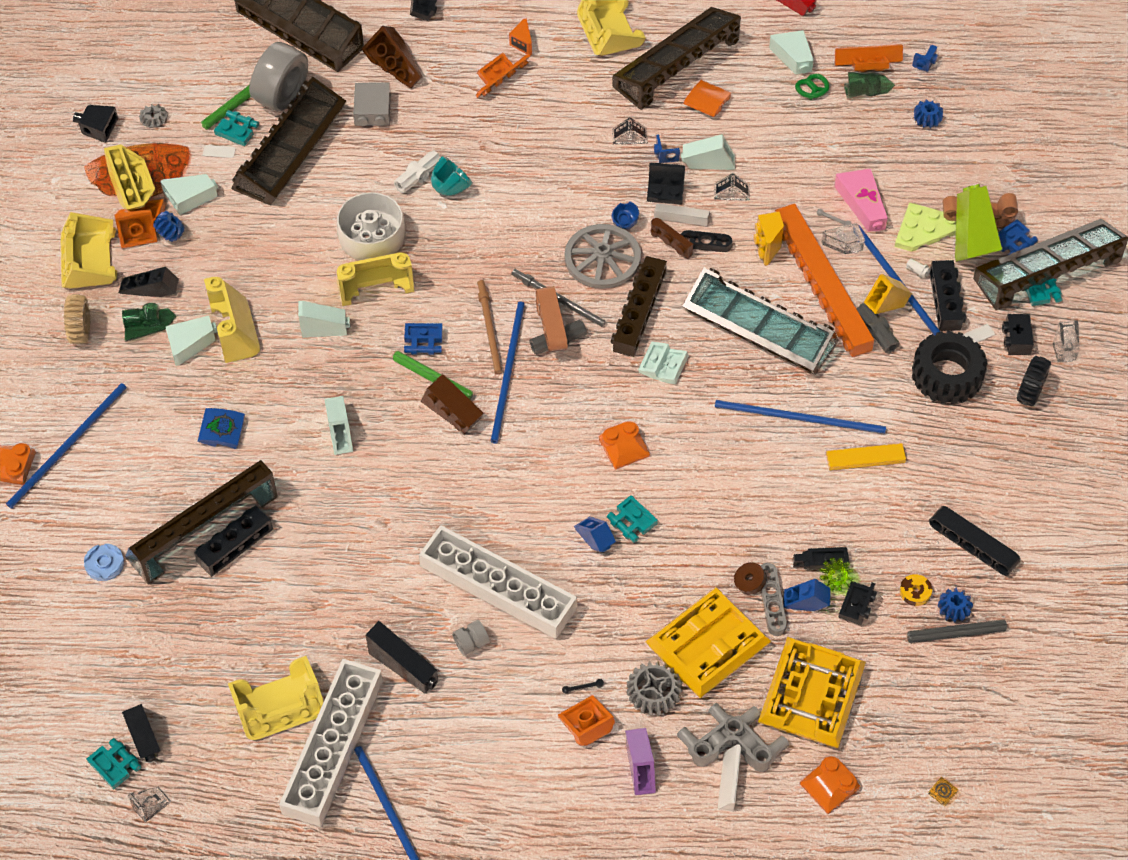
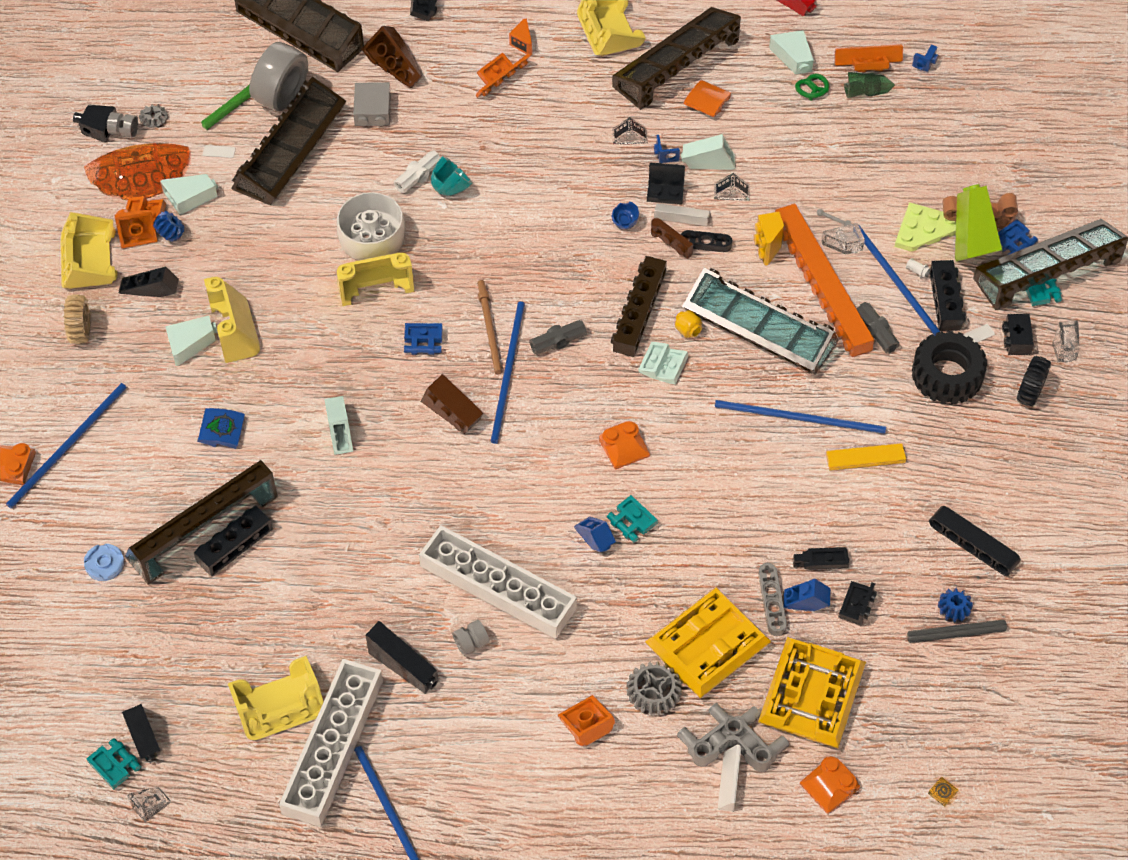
light yellow wedge [104,144,155,210] -> none
clear green panel [122,303,177,342] -> none
teal plate [214,110,259,147] -> none
light aqua slope [298,301,350,338] -> none
bright green axle [393,351,473,400] -> none
dark grey bar [511,269,606,327] -> none
nougat beam [536,286,568,351] -> none
black hinge [562,679,604,694] -> none
light grey wheel [565,224,641,289] -> none
medium lavender slope [625,728,656,795] -> none
reddish brown piece [734,562,767,595] -> none
clear neon green gear [819,558,853,591] -> none
bright pink slope [834,169,888,232] -> none
yellow slope [864,274,912,314] -> none
yellow piece [899,574,933,606] -> none
blue gear [914,99,943,129] -> none
none -> light grey wheel [107,112,138,138]
none -> yellow head [675,310,702,338]

